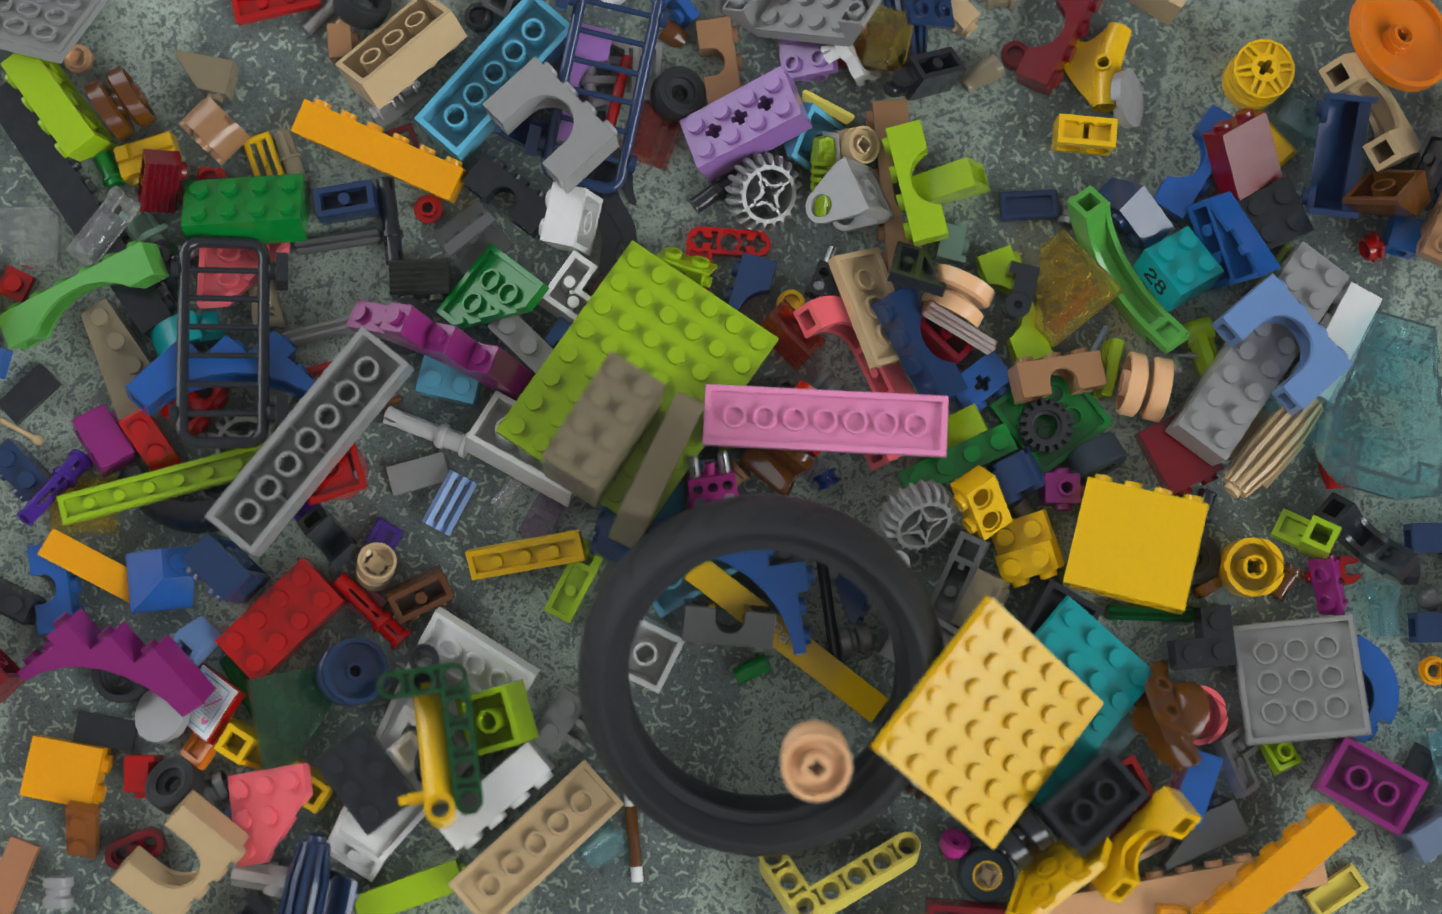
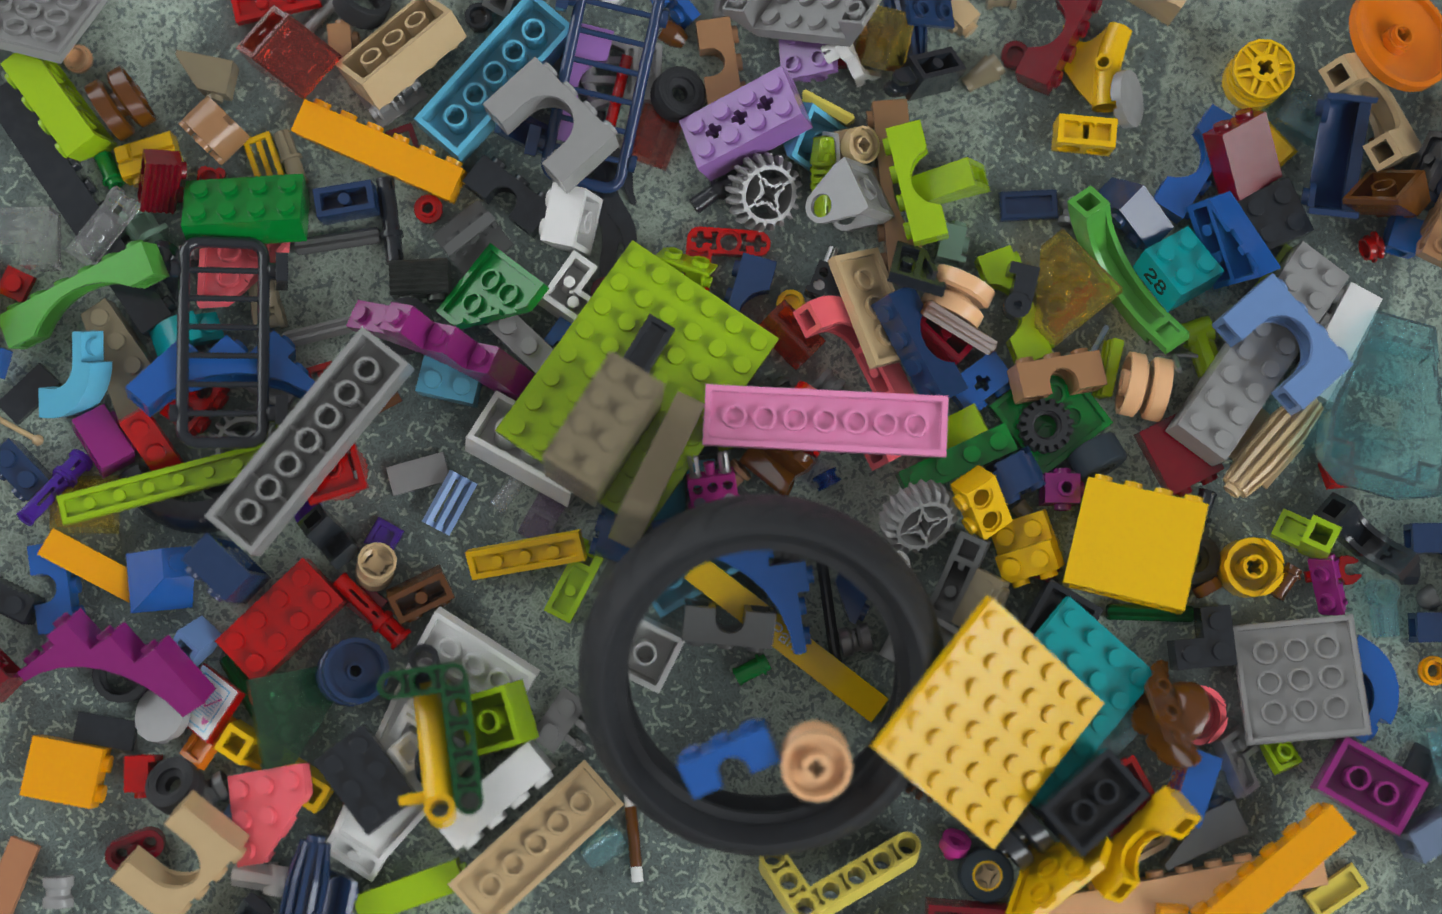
dark orange plate [65,800,100,859] -> none
white pin [383,406,469,458] -> none
none -> medium azure arch [38,330,113,418]
none -> clear red slope [236,5,342,100]
none -> black tile [623,314,676,374]
none -> blue arch [677,718,781,800]

